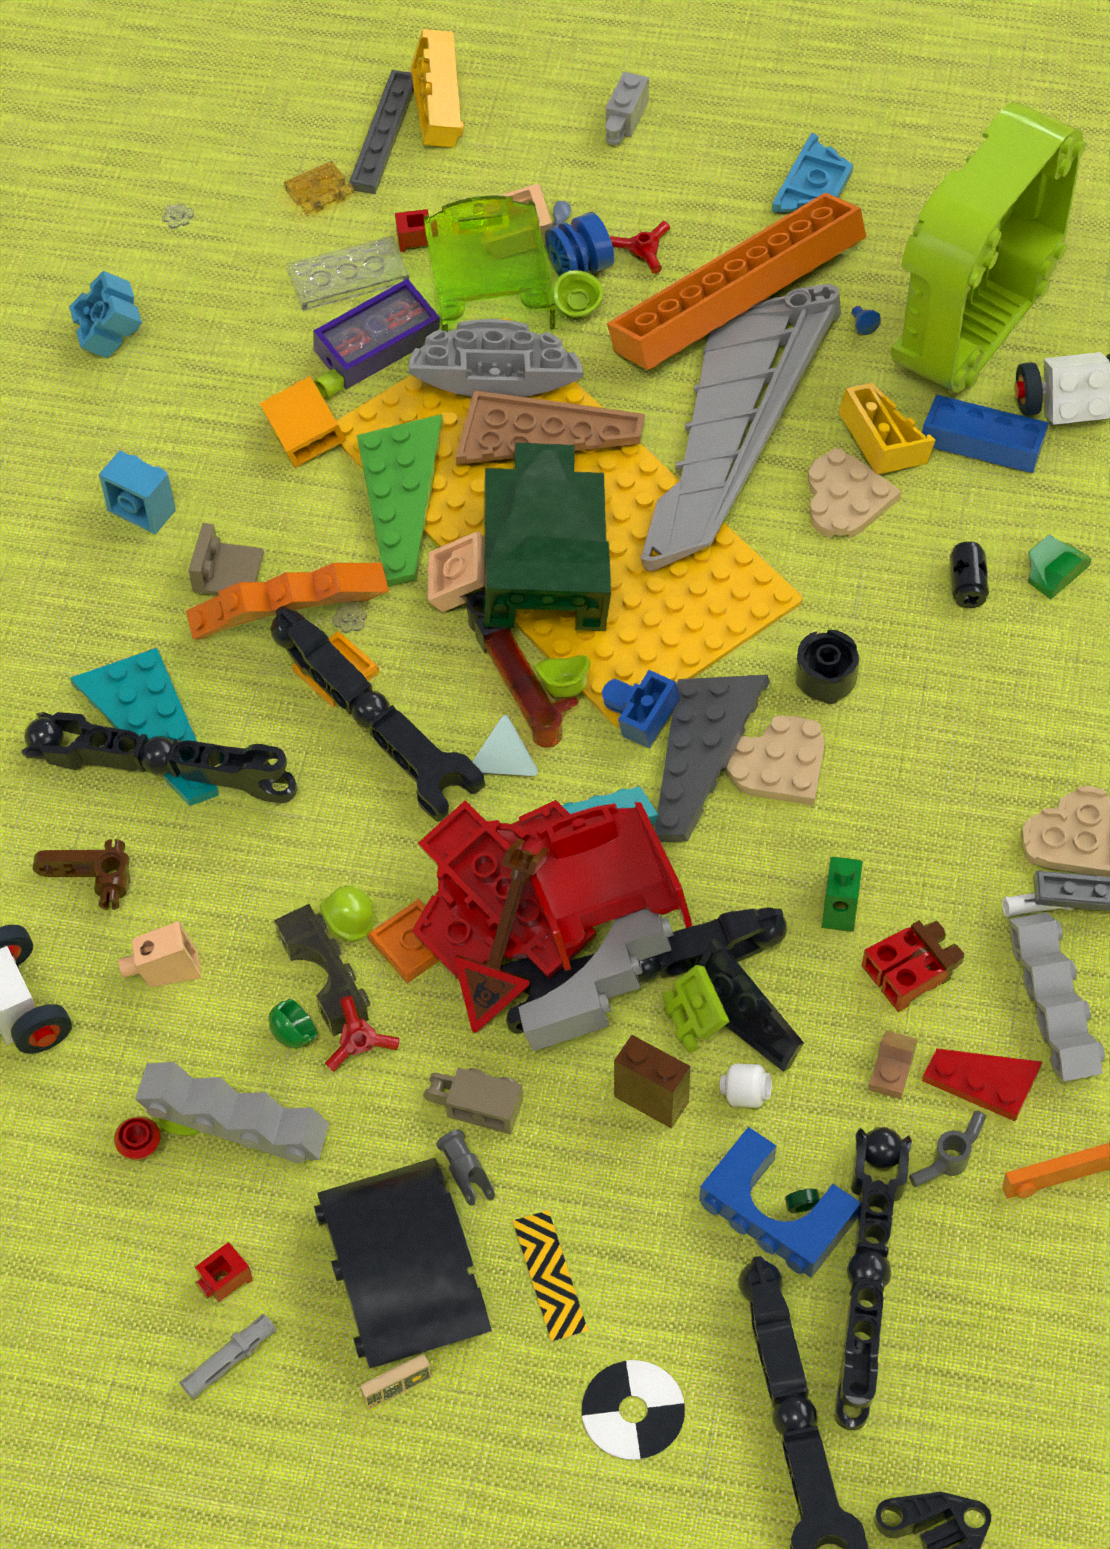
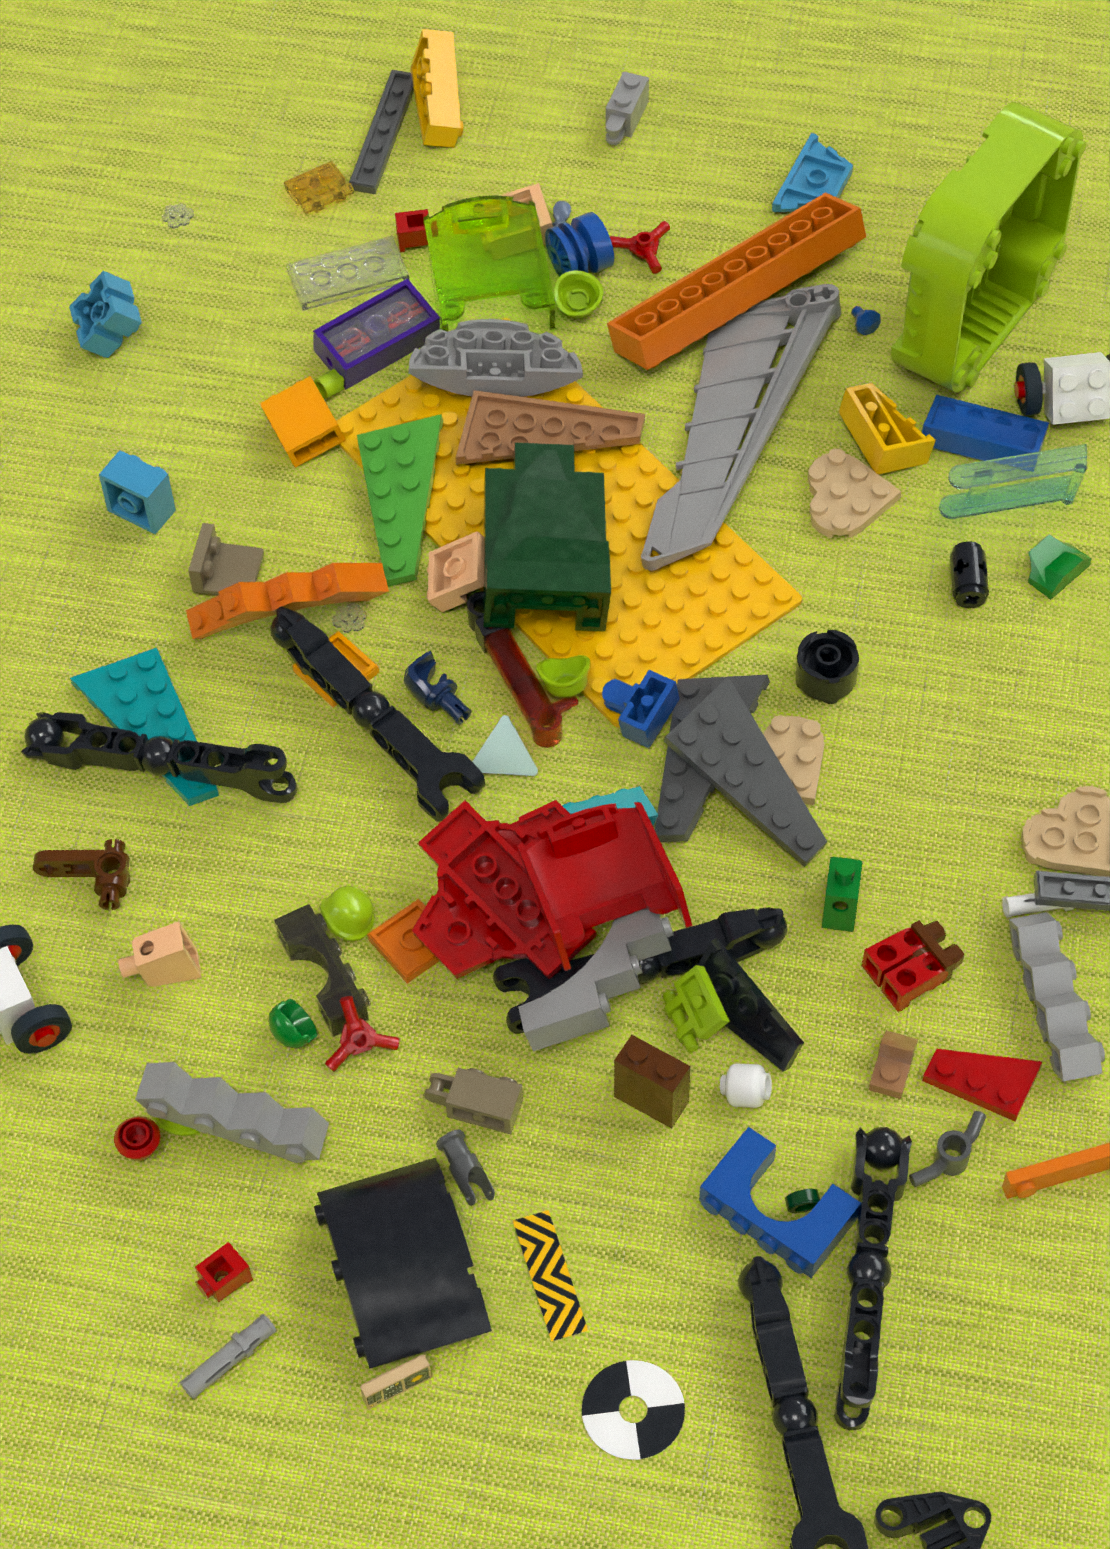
reddish brown piece [454,839,550,1033] -> none
none -> dark blue piece [403,651,472,725]
none -> dark grey wing [664,676,827,867]
none -> clear light blue piece [939,444,1087,519]

